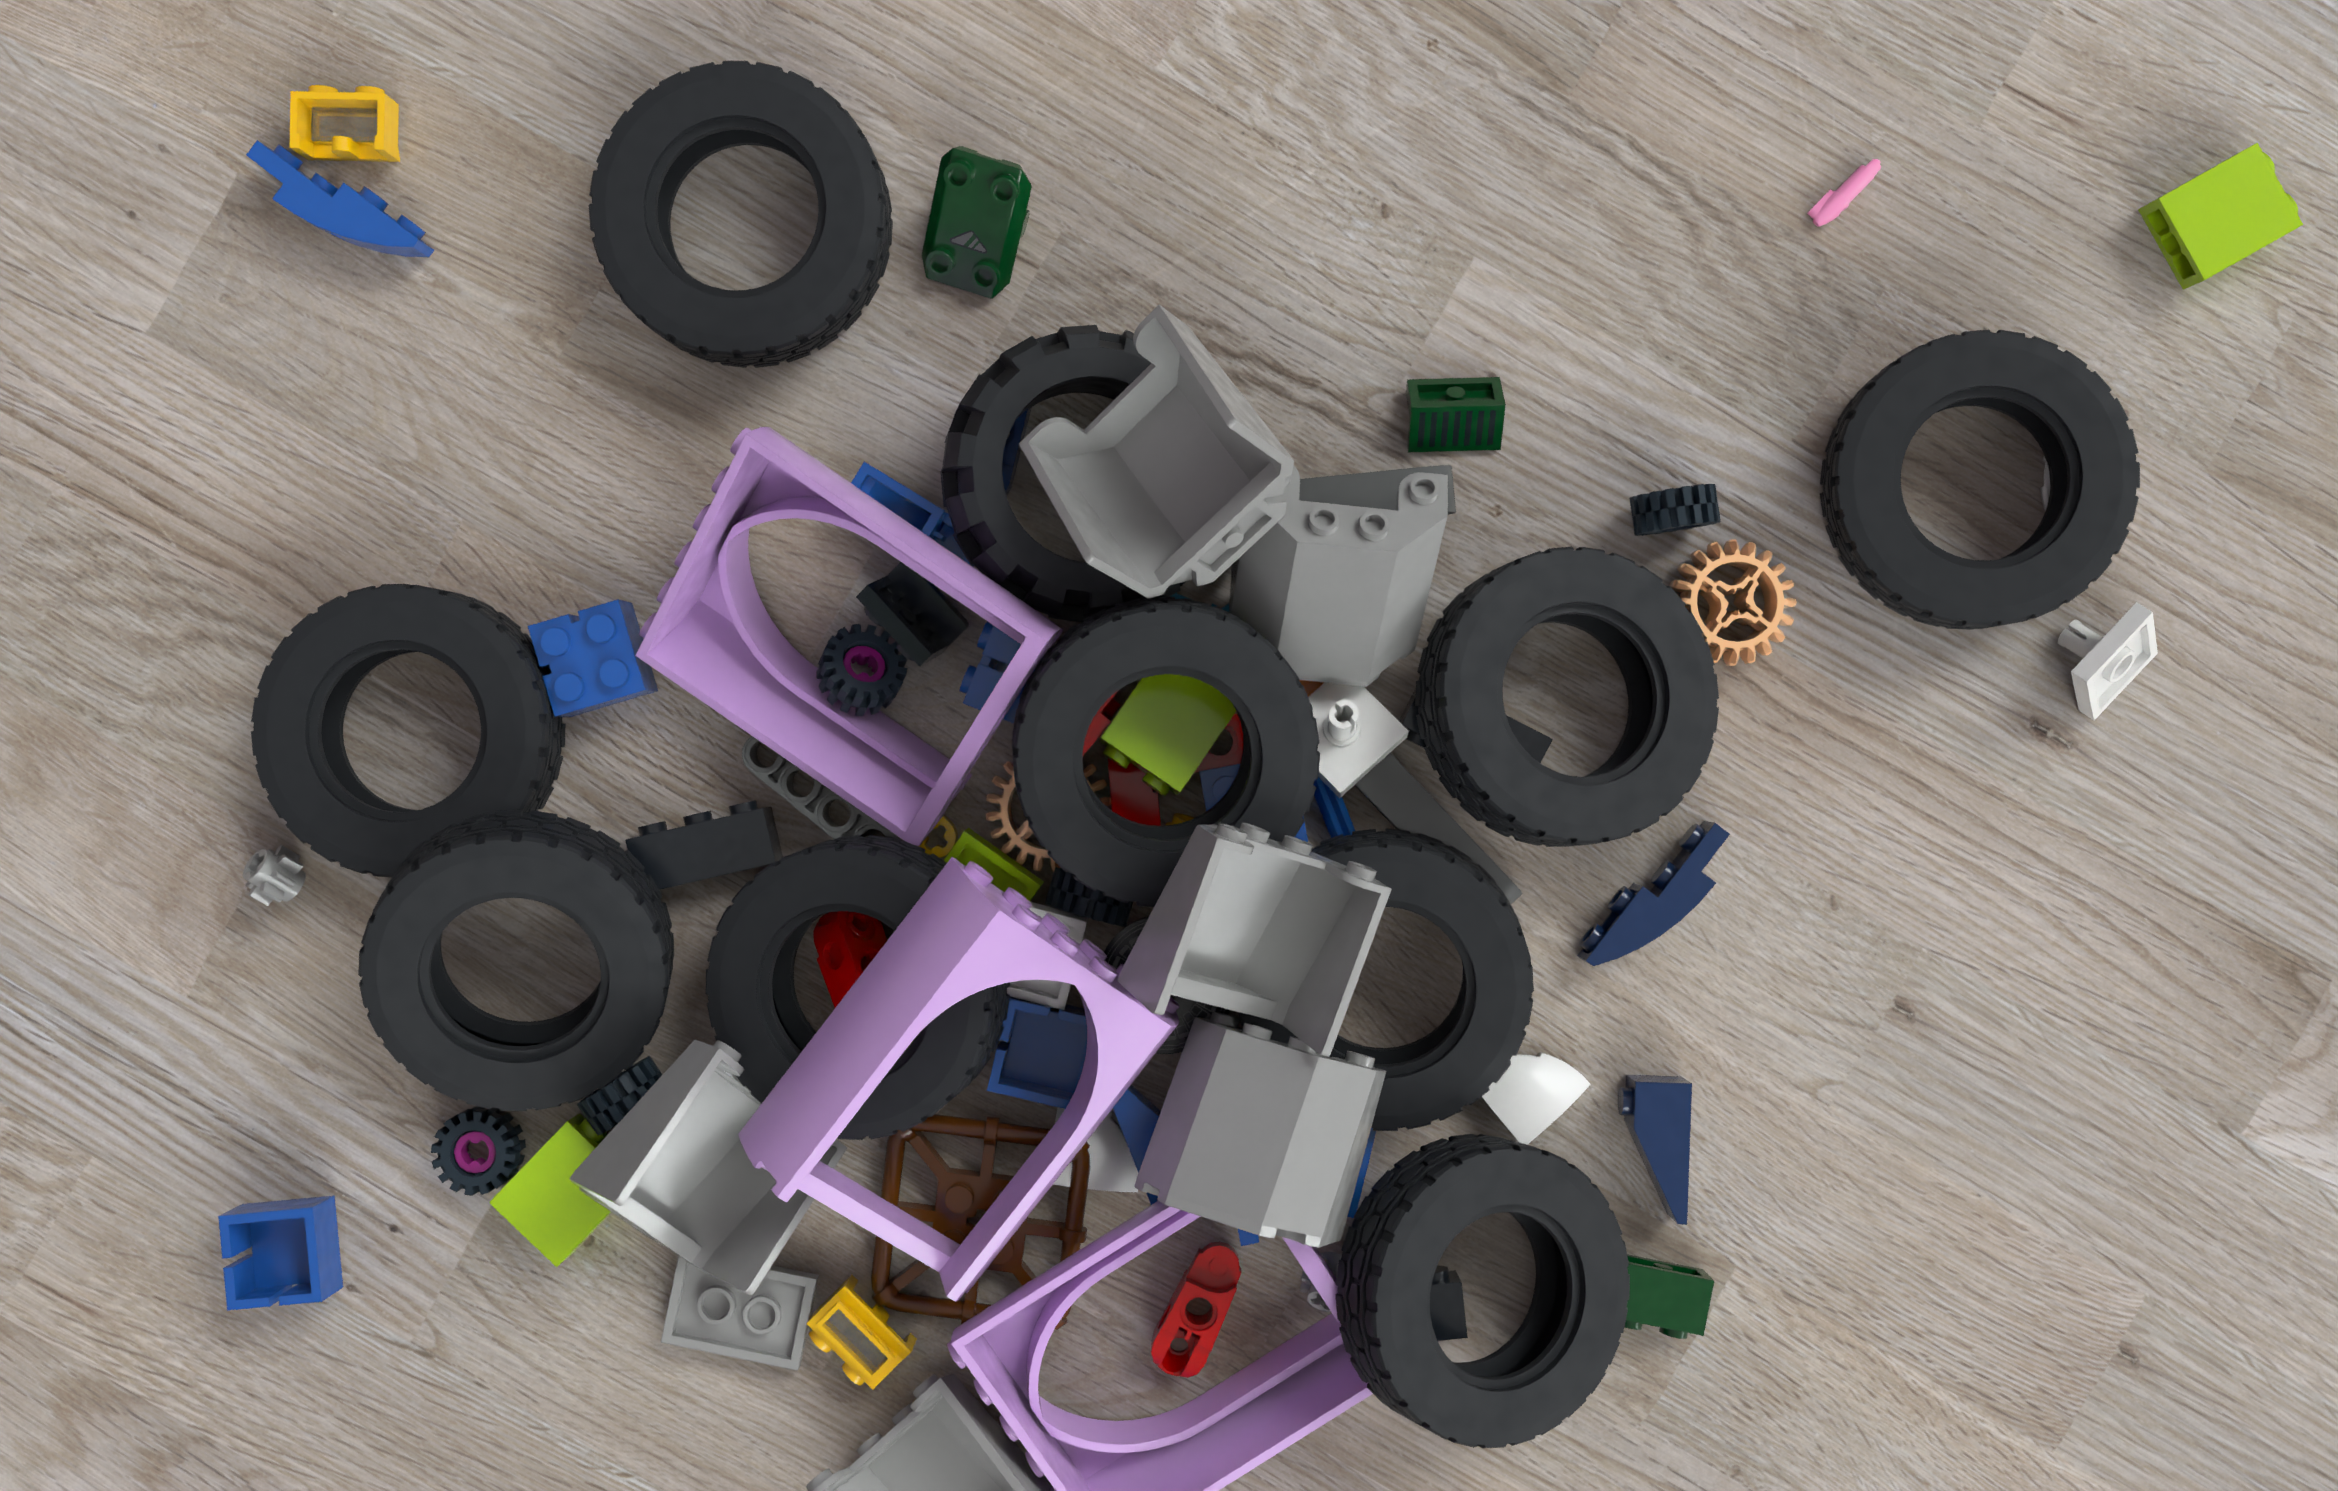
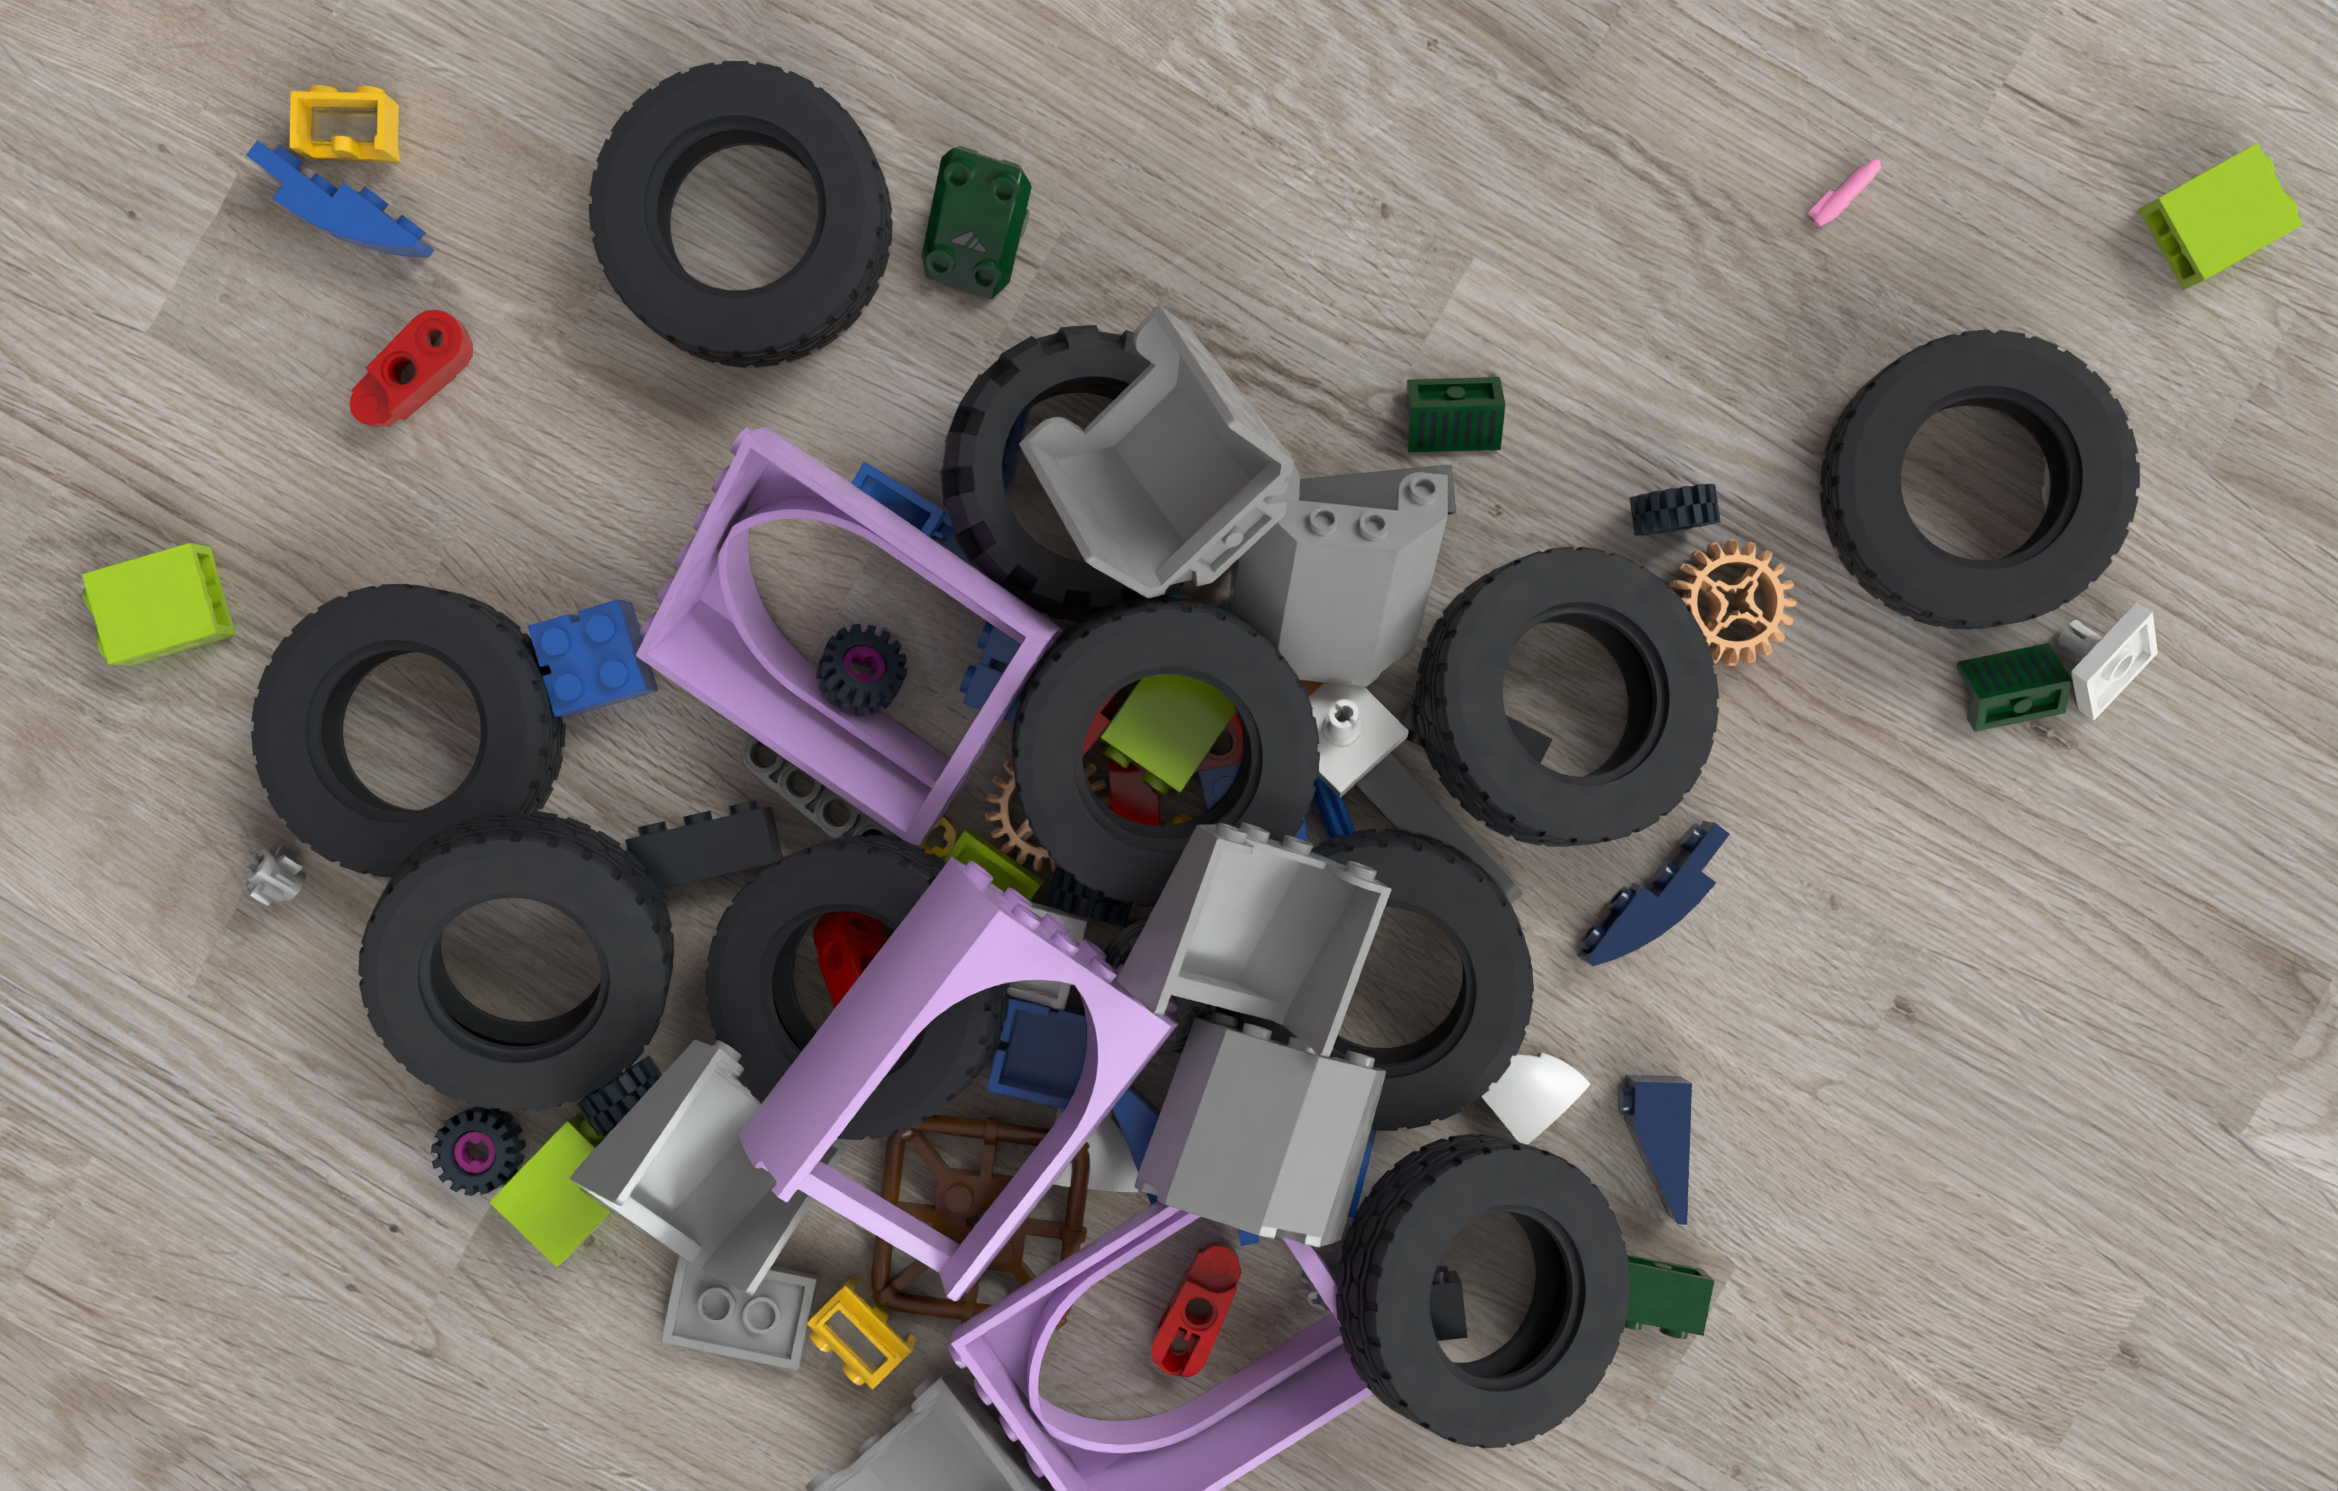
blue piece [218,1195,343,1311] -> none
black bracket [856,562,969,667] -> none
none -> lime brick [81,543,236,666]
none -> red piece [349,310,473,428]
none -> dark green panel [1957,643,2072,732]

